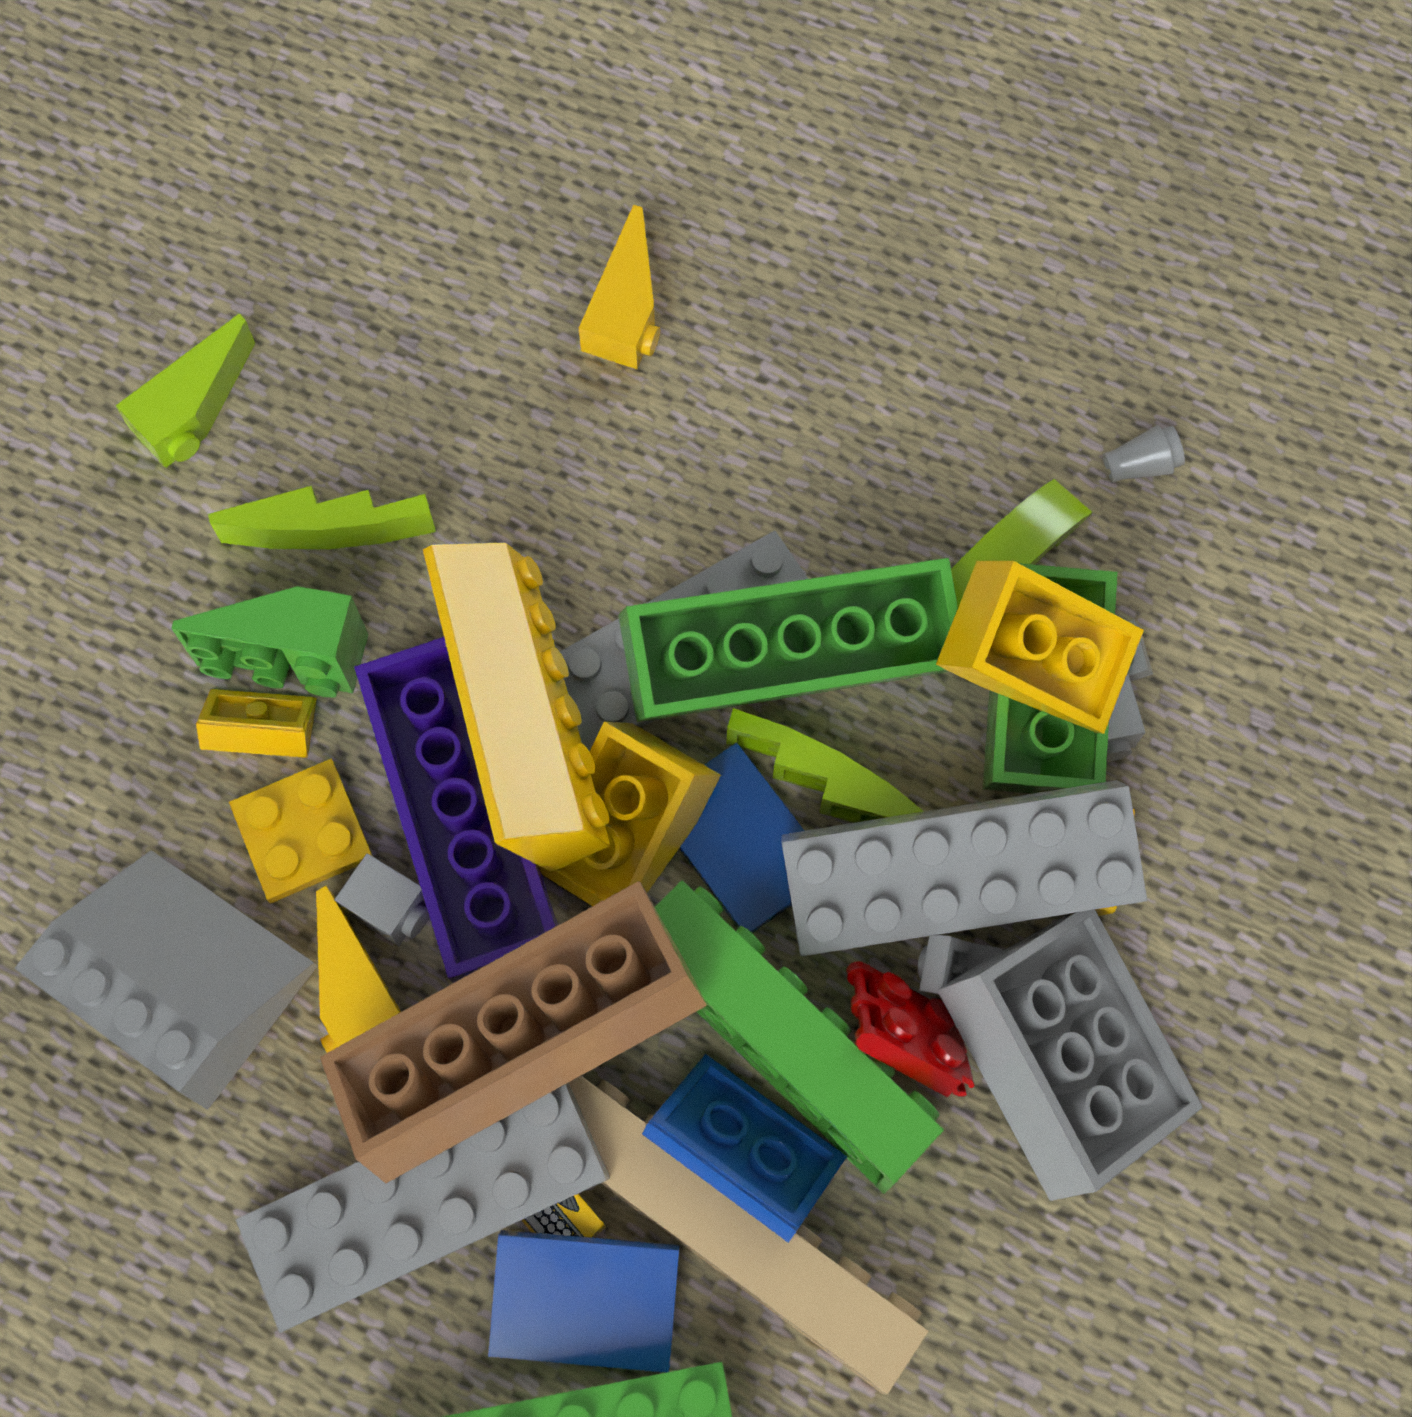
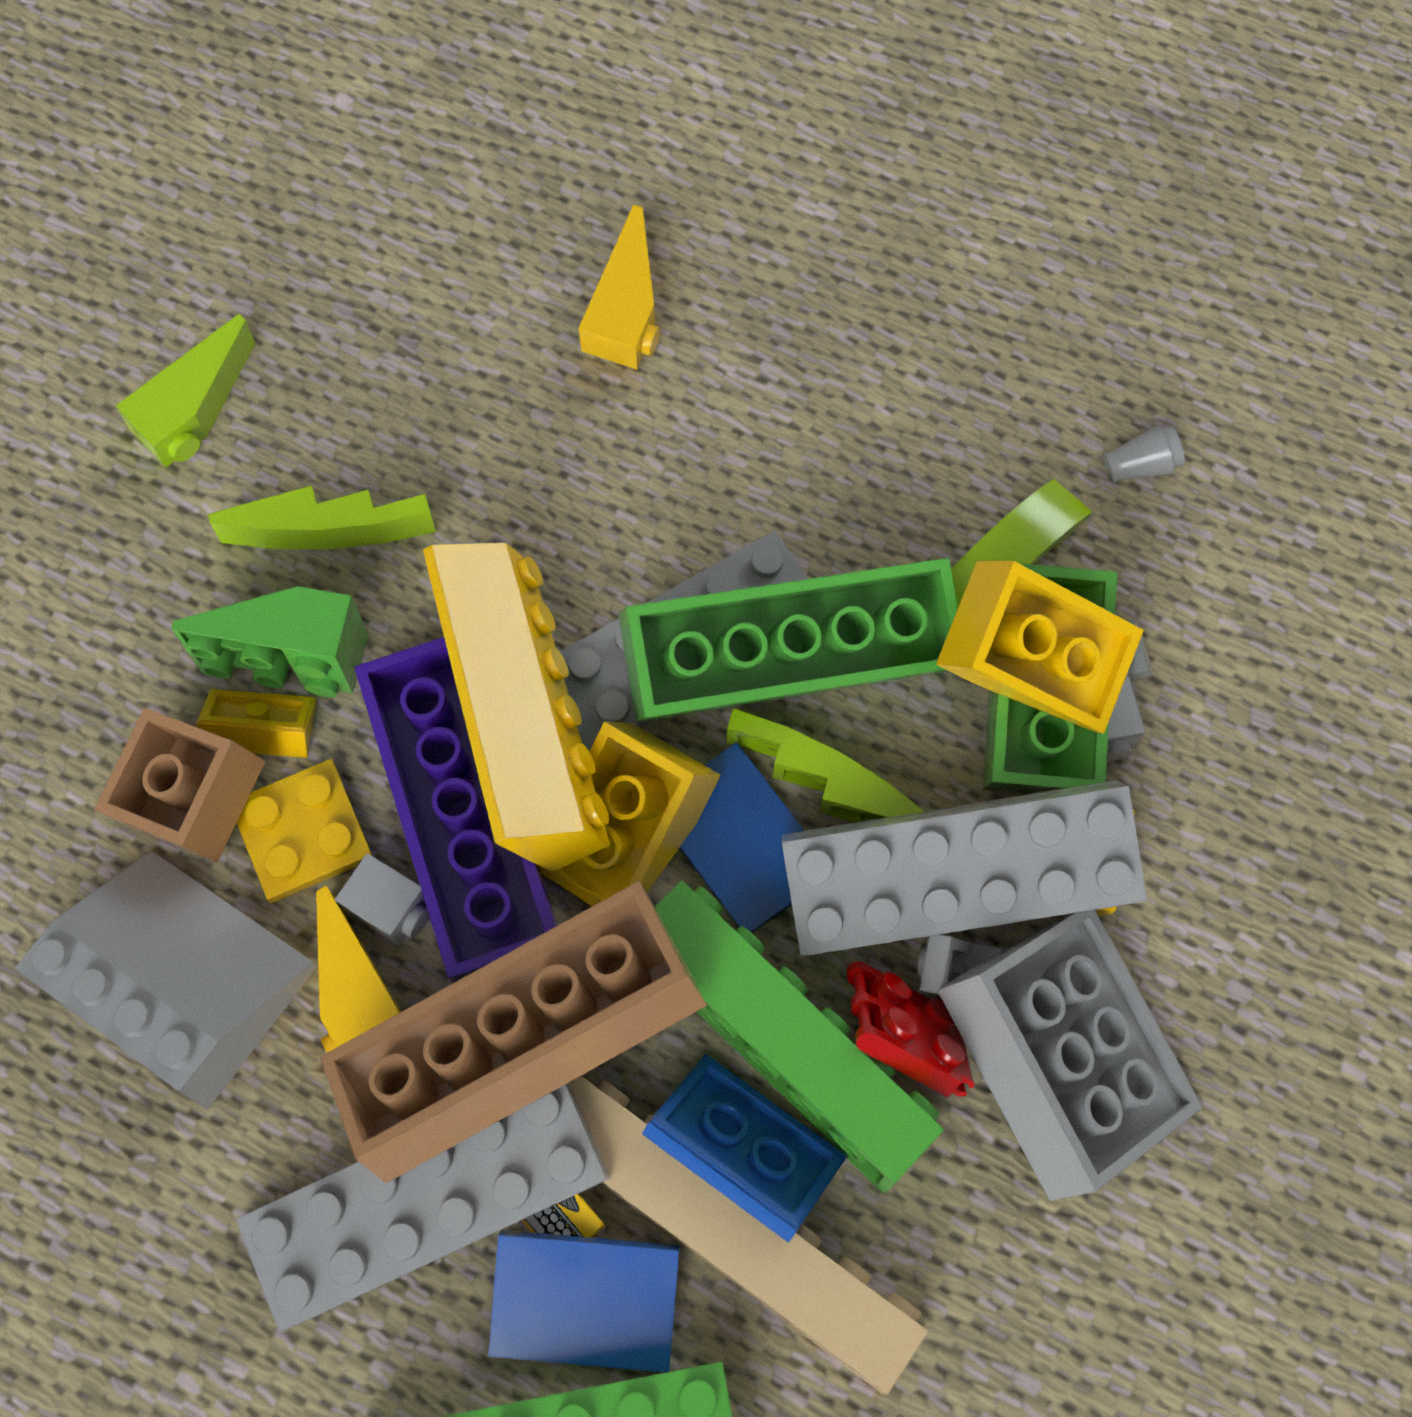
none -> medium nougat brick [94,708,266,863]

